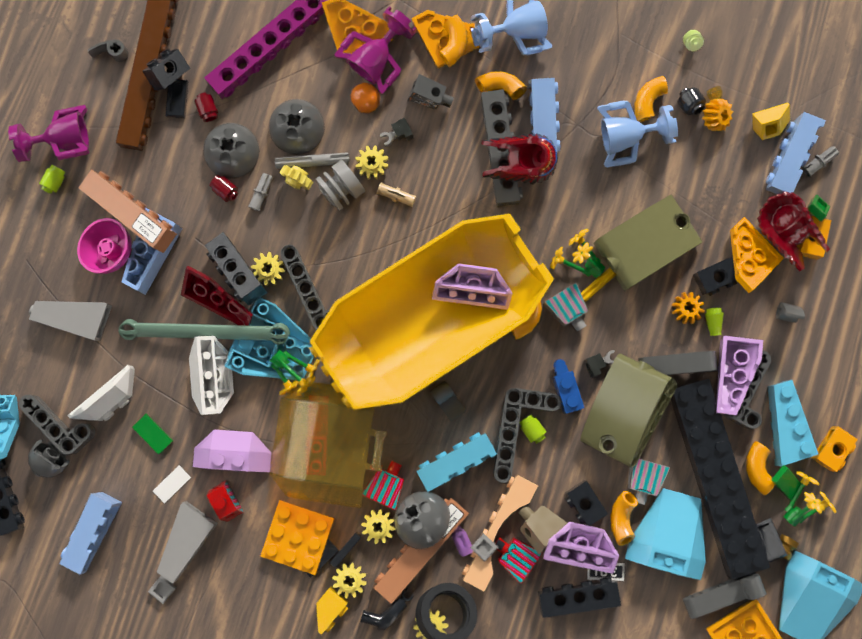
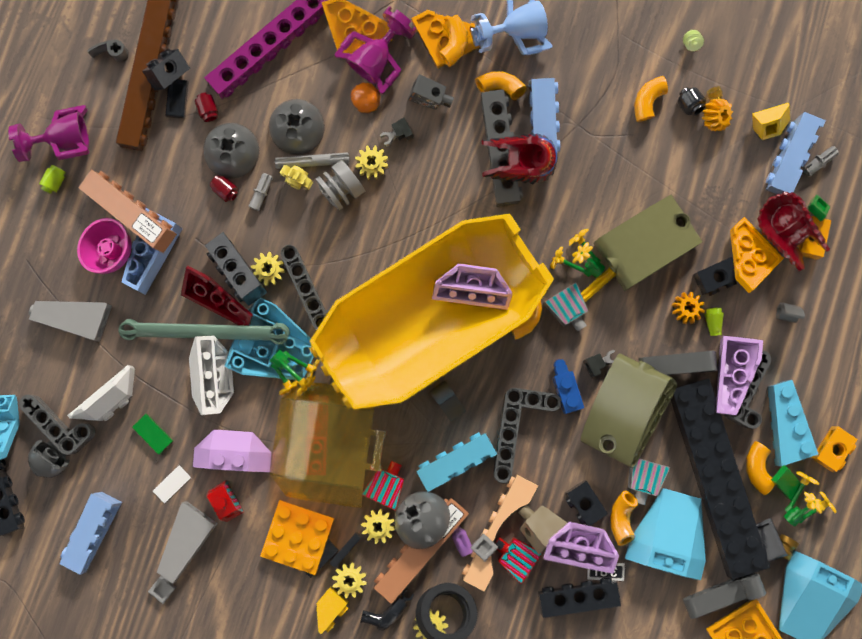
tan pin [377,183,416,207] -> none
lime brick [519,414,546,444] -> none
light blue piece [597,101,678,167] -> none

